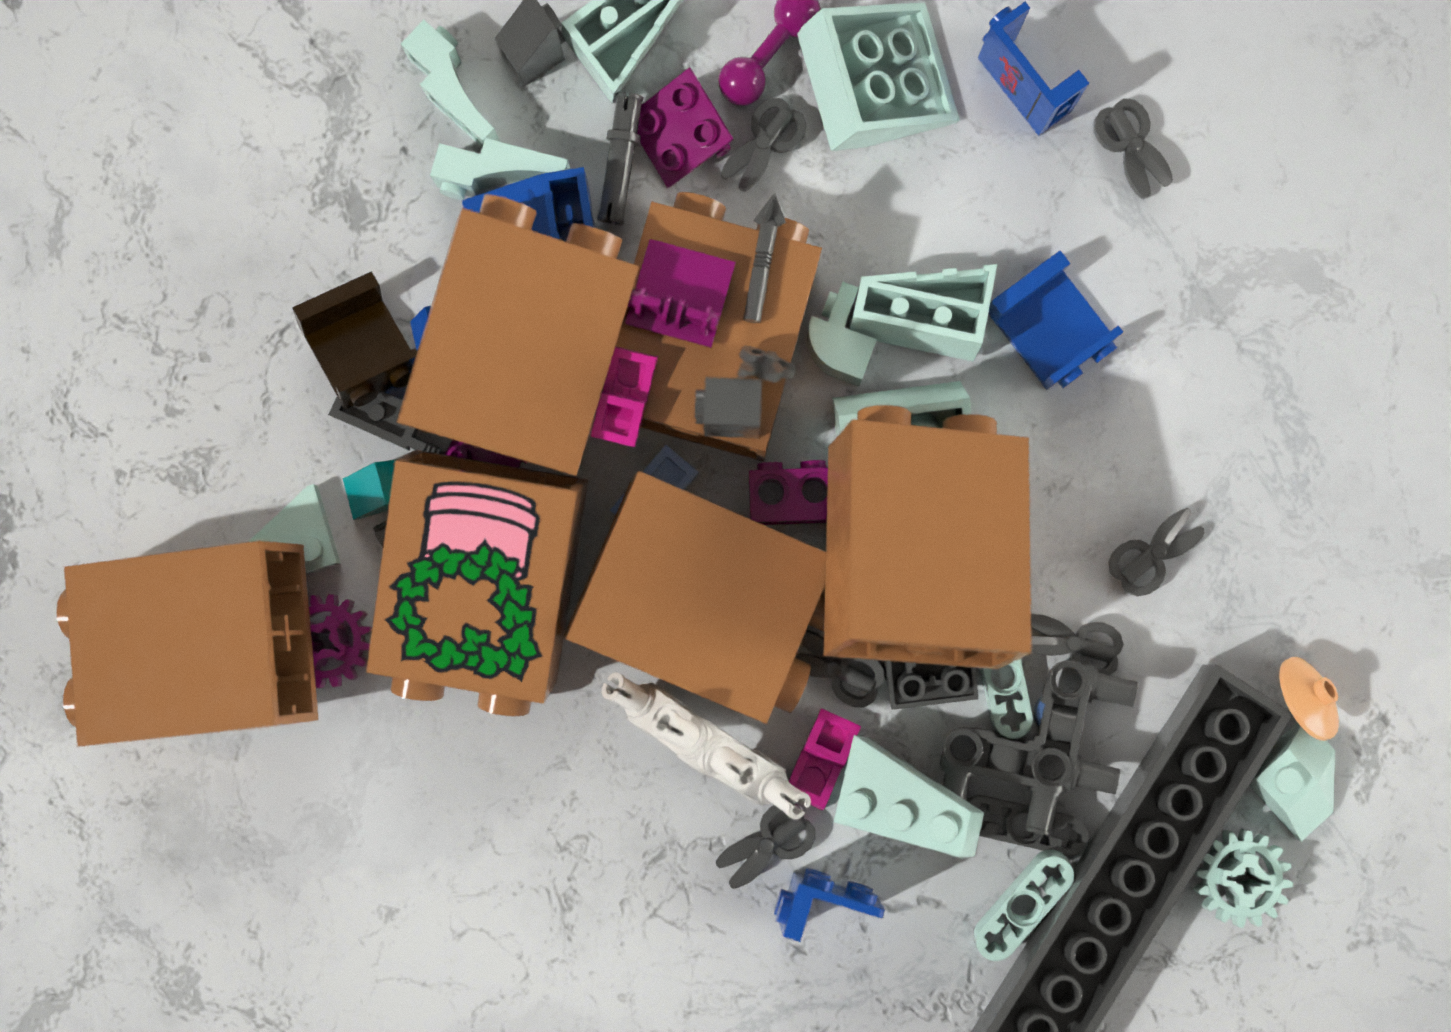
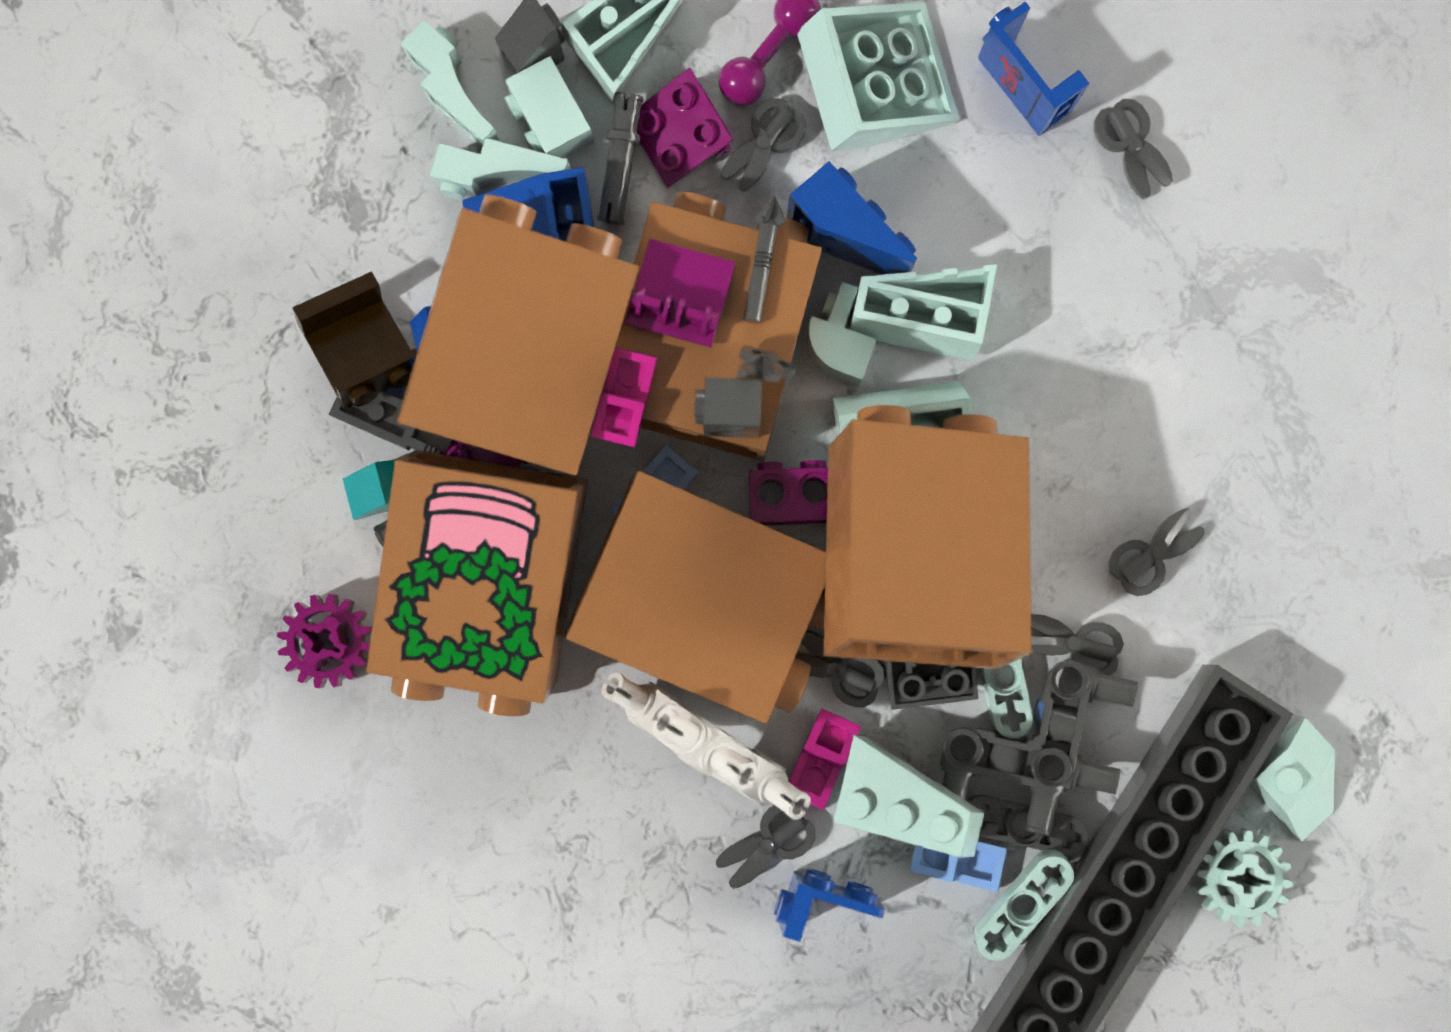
medium nougat brick [56,541,319,747] -> none
light aqua wing [248,484,341,575] -> none
blue panel [988,250,1123,390] -> none
light nougat dish [1279,657,1339,741] -> none
none -> light aqua brick [504,56,594,158]
none -> blue slope [786,161,918,275]
none -> light blue slope [910,840,1008,892]

